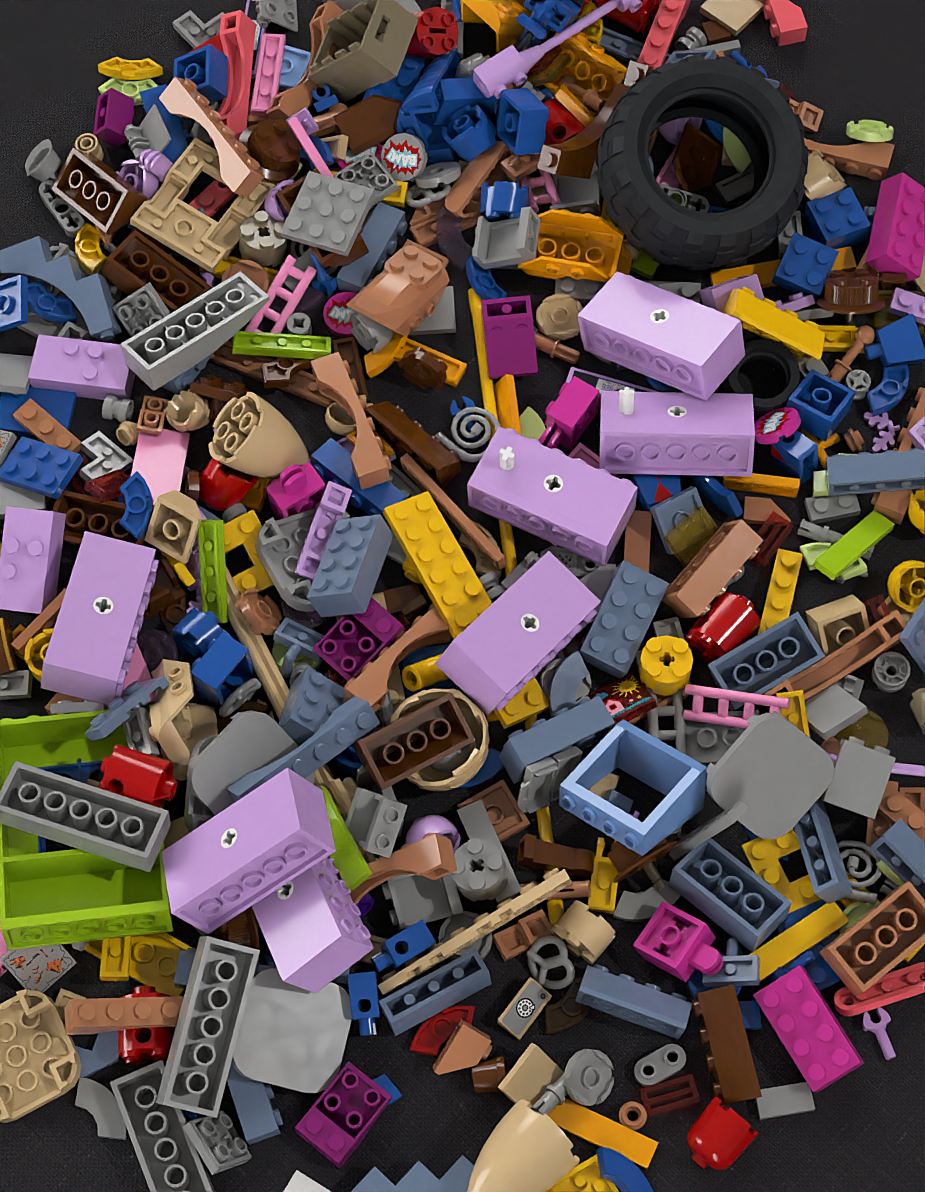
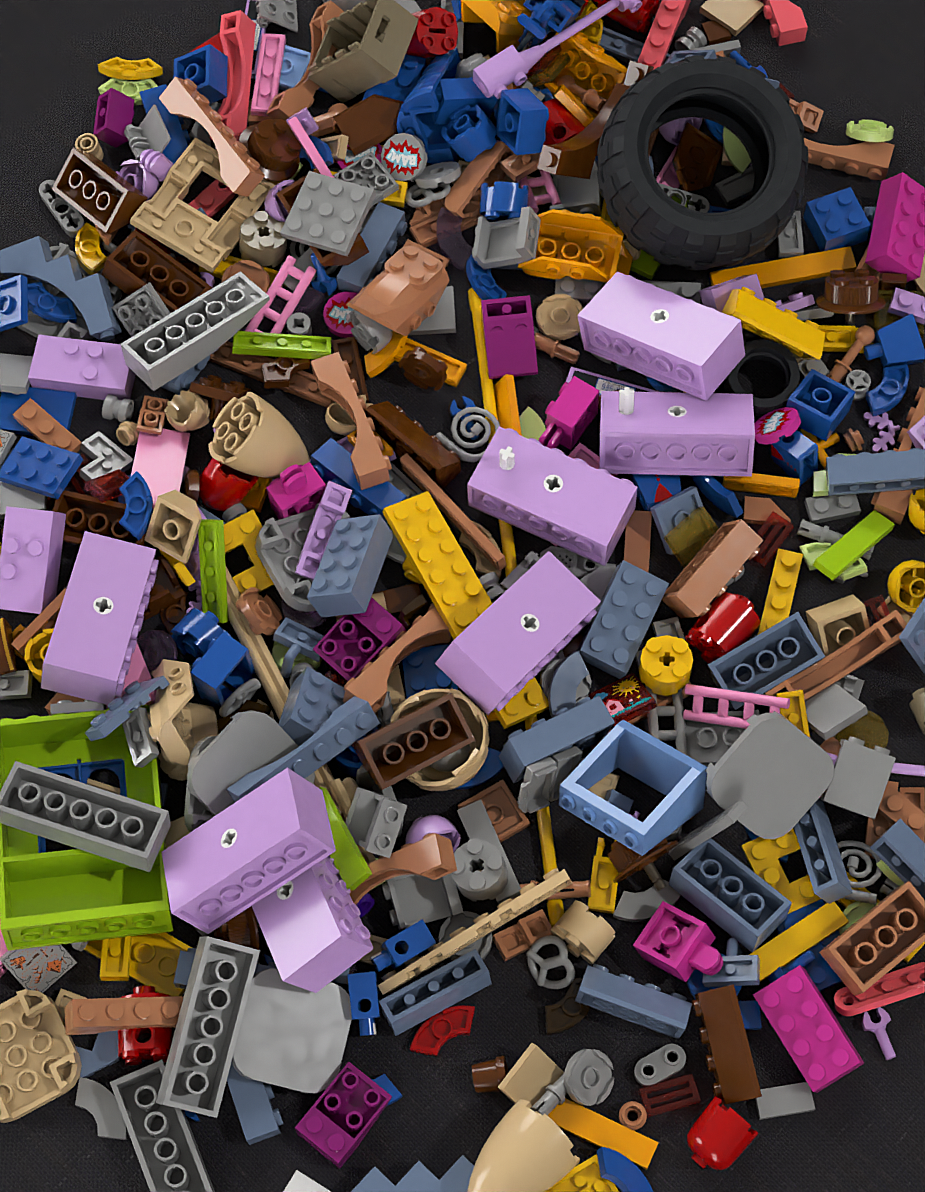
light grey piece [25,139,61,182] -> none
red cylinder [98,744,178,808] -> none
light grey plate [172,10,224,49] -> none
light grey tile [183,1110,252,1175] -> none
blue tile [312,84,339,113] -> none
yellow cylinder [402,654,450,691] -> none
nougat slope [432,1019,492,1075] -> none
slope [497,977,552,1040] -> none
reddish brown leg [516,834,595,876] -> none
blue brick [771,232,839,302] -> none
tan brick [804,149,847,201] -> none
light grey wheel [871,651,911,693] -> none

